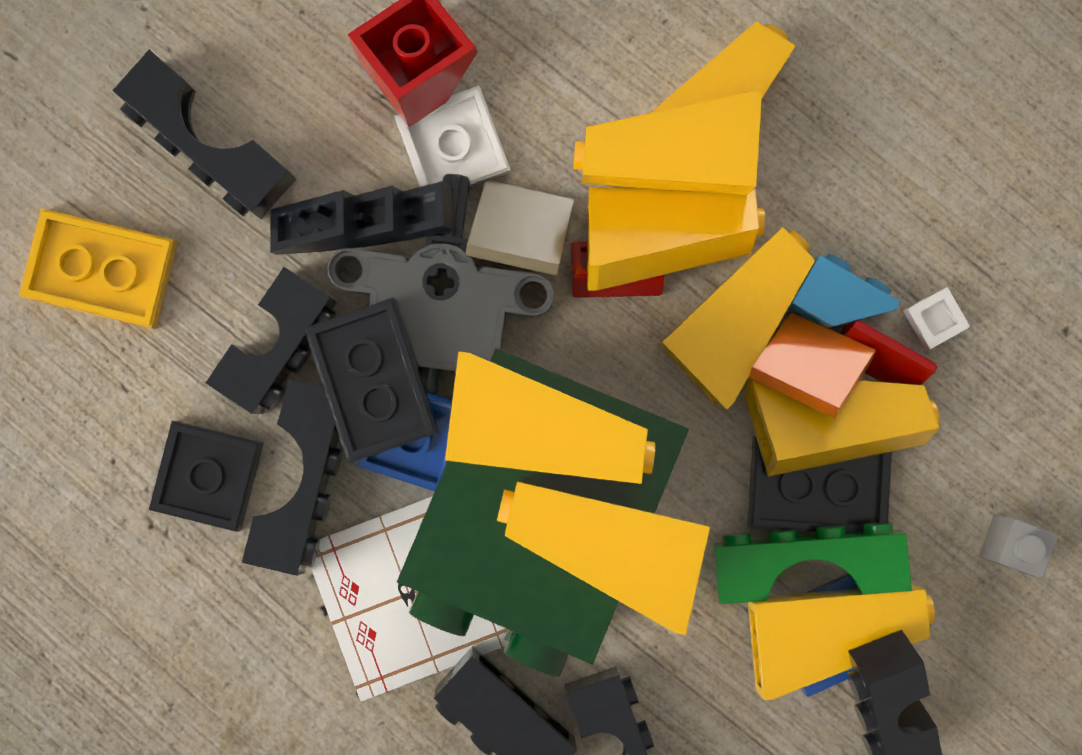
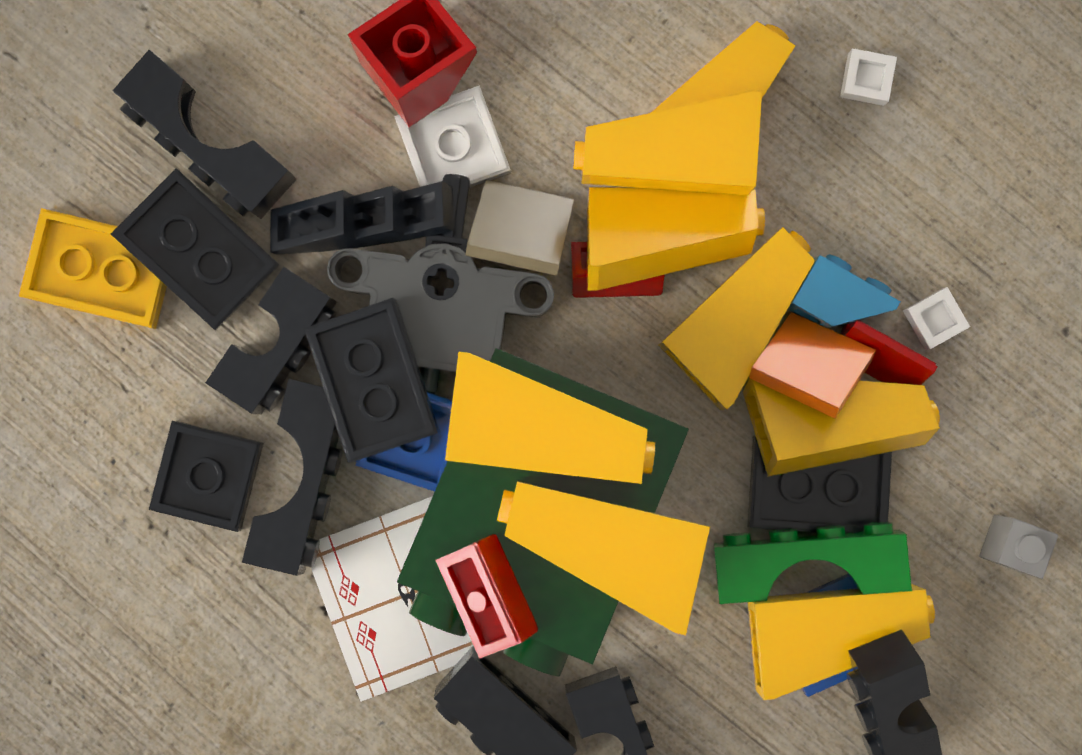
none -> black tile [111,168,279,331]
none -> red slope [436,534,538,659]
none -> white plate [840,48,897,106]

